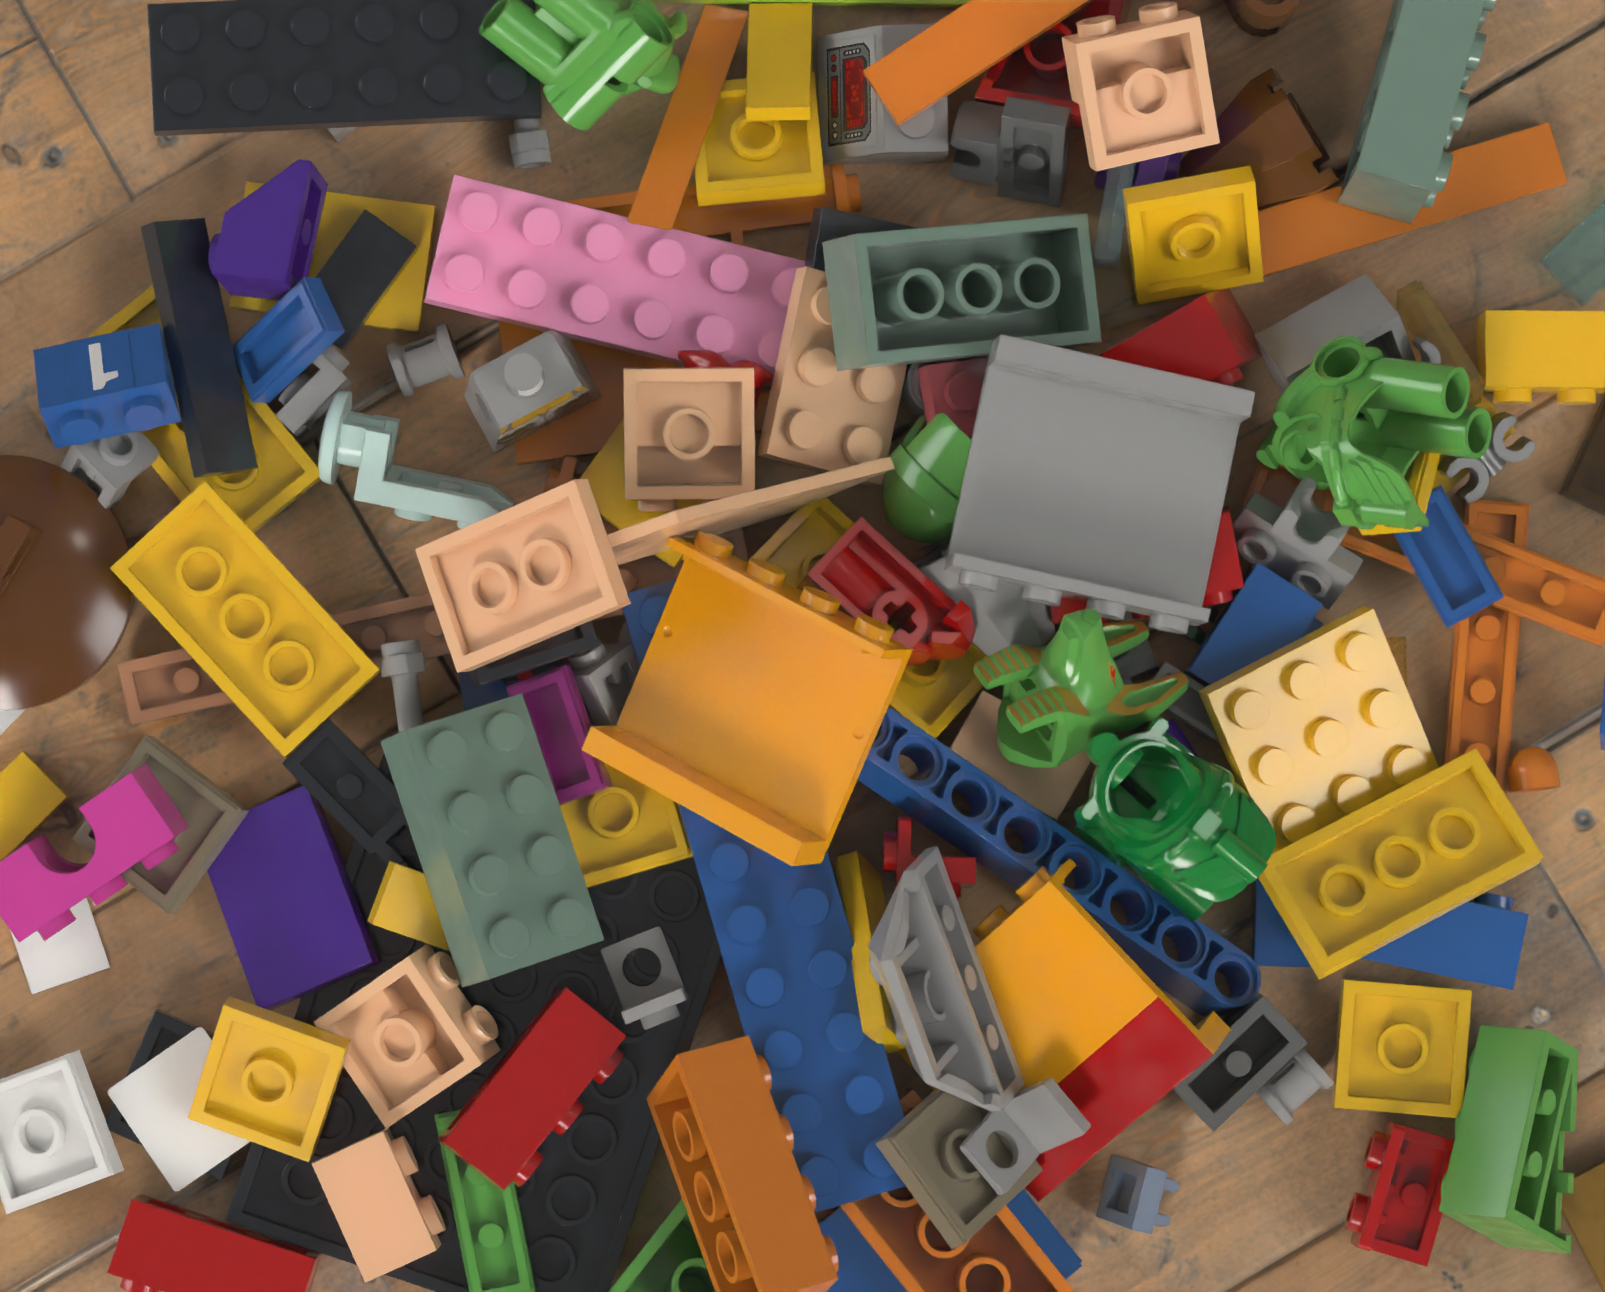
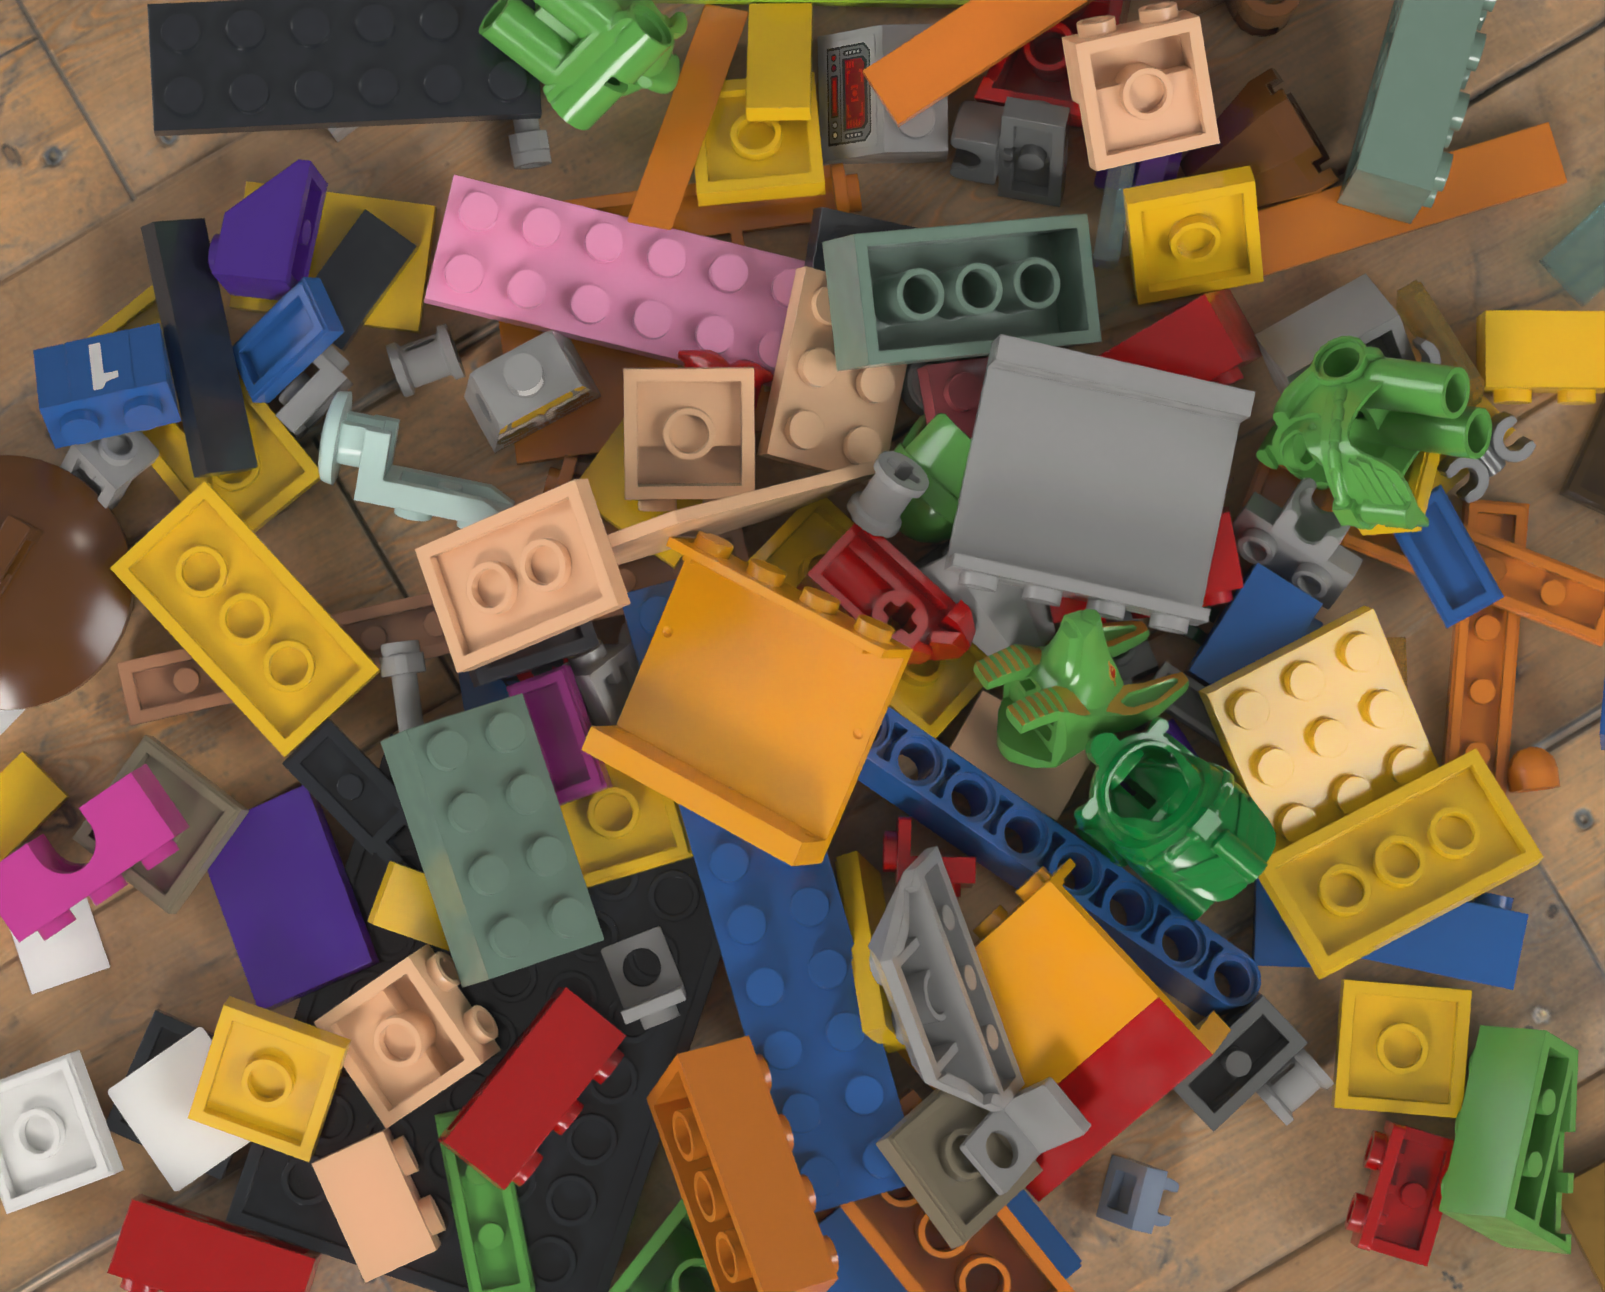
none -> light grey bush [846,451,929,538]

